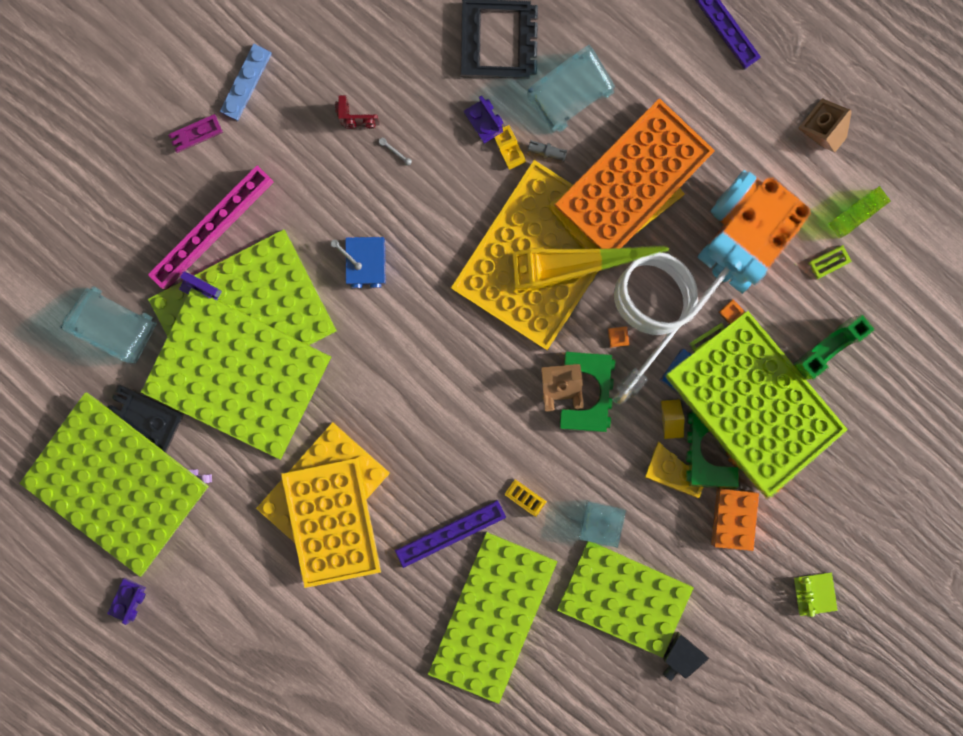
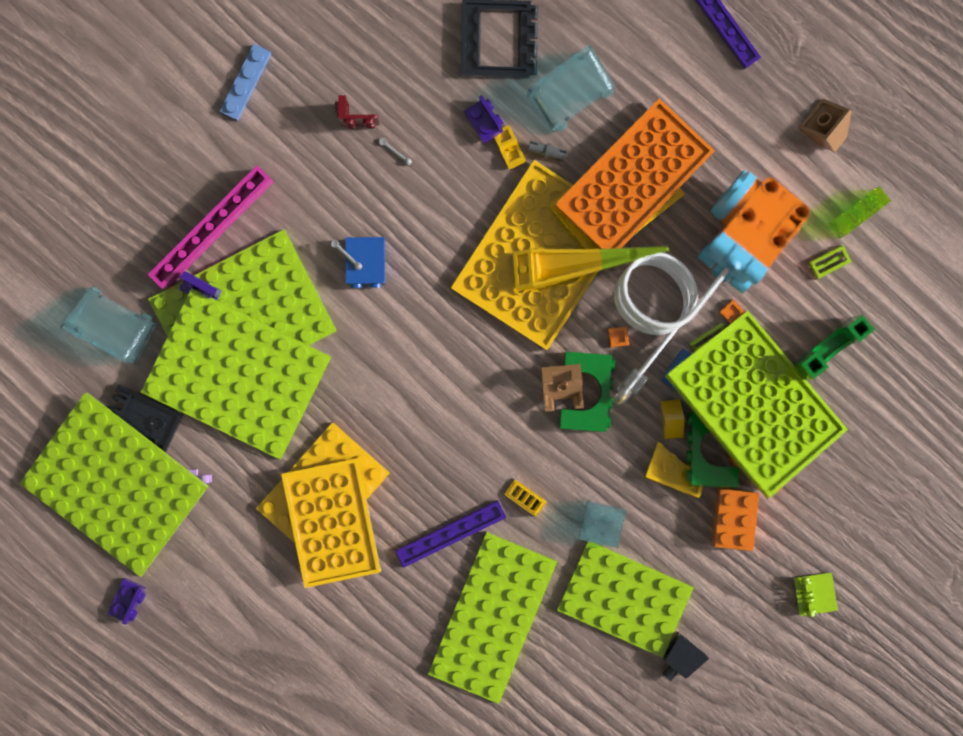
magenta hinge [168,114,224,153] -> none

